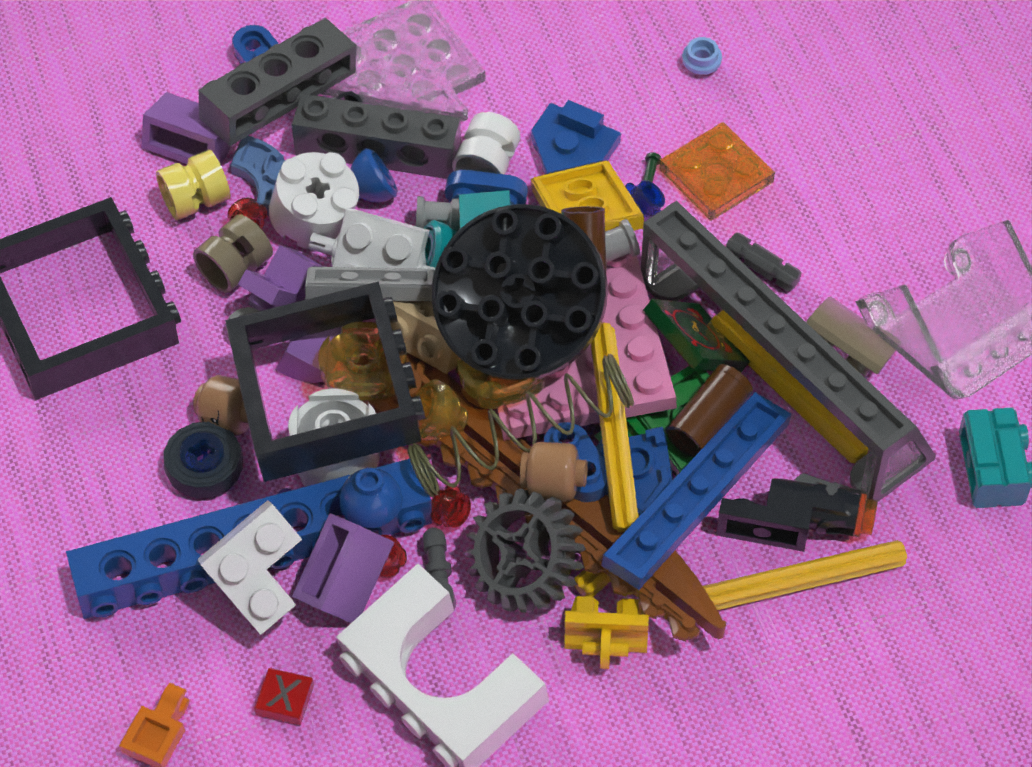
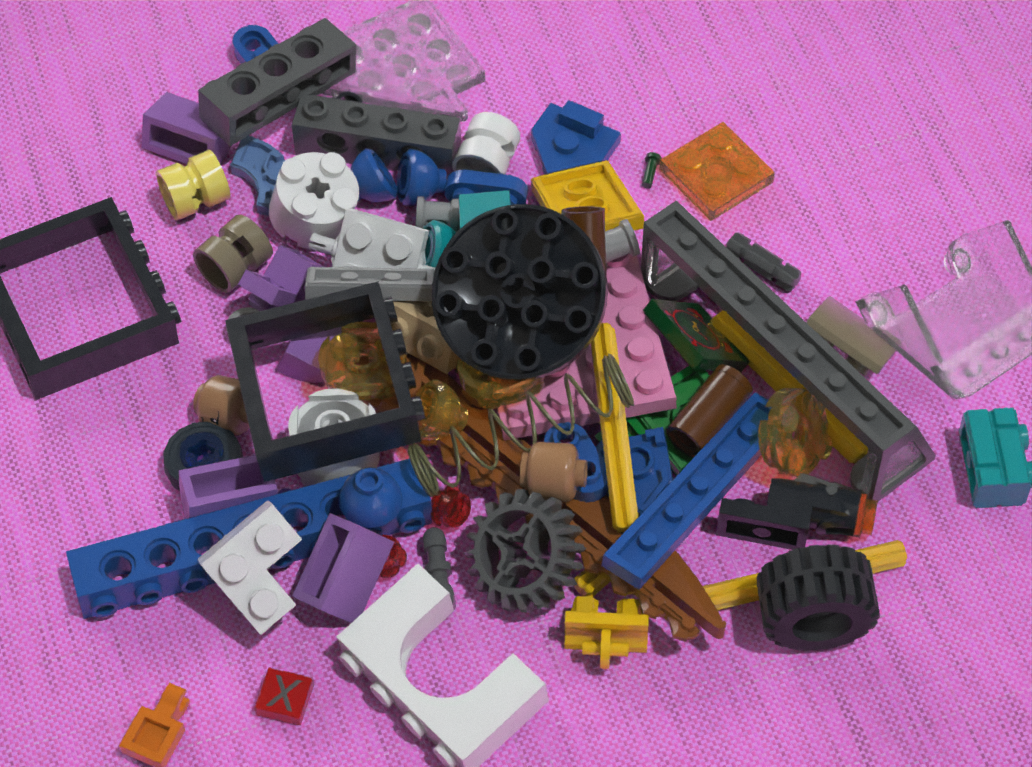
clear red plate [227,197,267,229] -> none
clear blue plate [625,180,665,218] -> none
light blue plate [682,37,722,75] -> none
none -> medium lavender brick [179,455,278,519]
none -> blue brick [396,149,447,206]
none -> black tyre [756,544,880,651]
none -> clear yellow plate [758,388,833,477]

